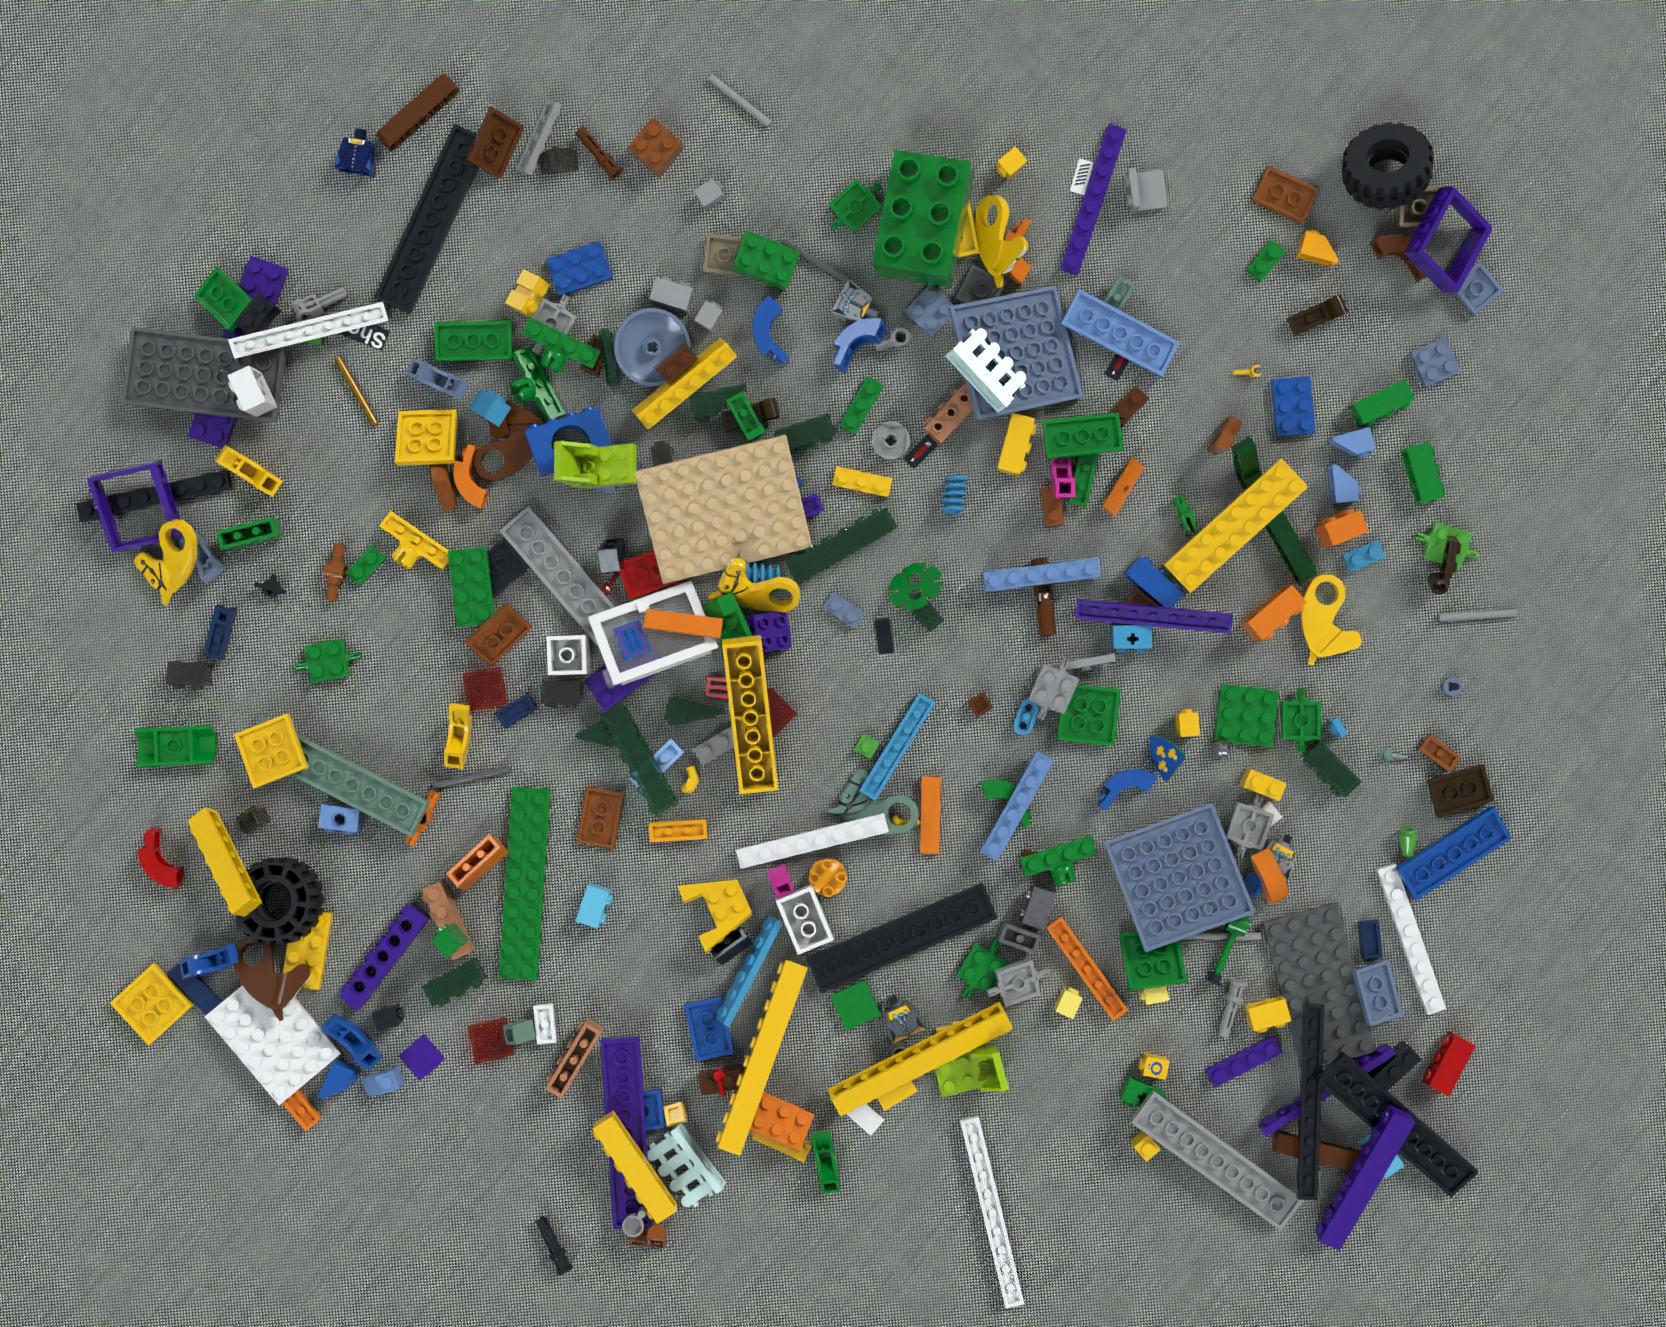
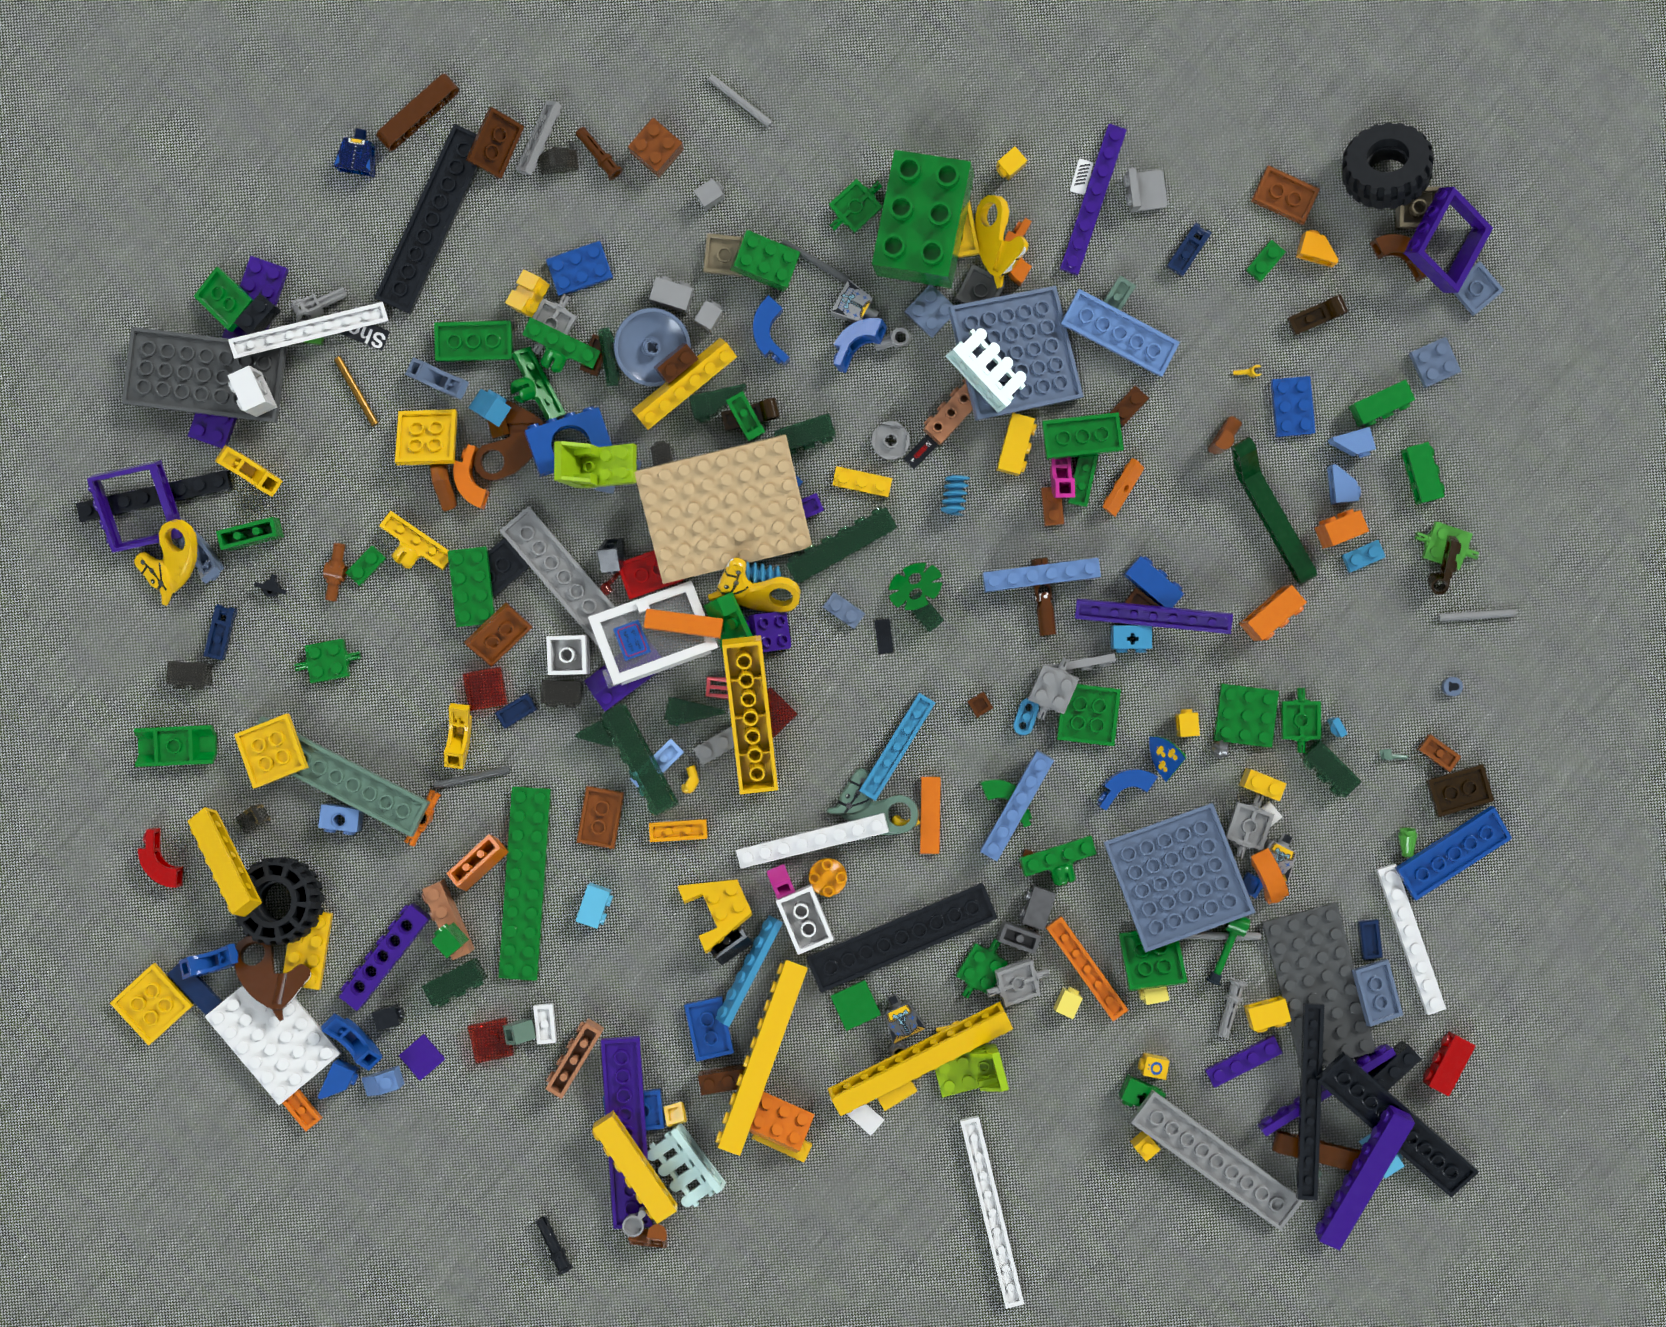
red hand [713,1068,726,1097] -> none
green arch [811,1130,841,1195] -> none
green plate [839,376,884,436] -> none
bright green plate [854,733,880,759] -> none
black sticker [1104,354,1129,381] -> none
yellow brick [1163,458,1308,593] -> none
green arm [1172,494,1198,536] -> none
yellow animal [1301,575,1362,666] -> none
none -> dark blue plate [1166,222,1212,277]

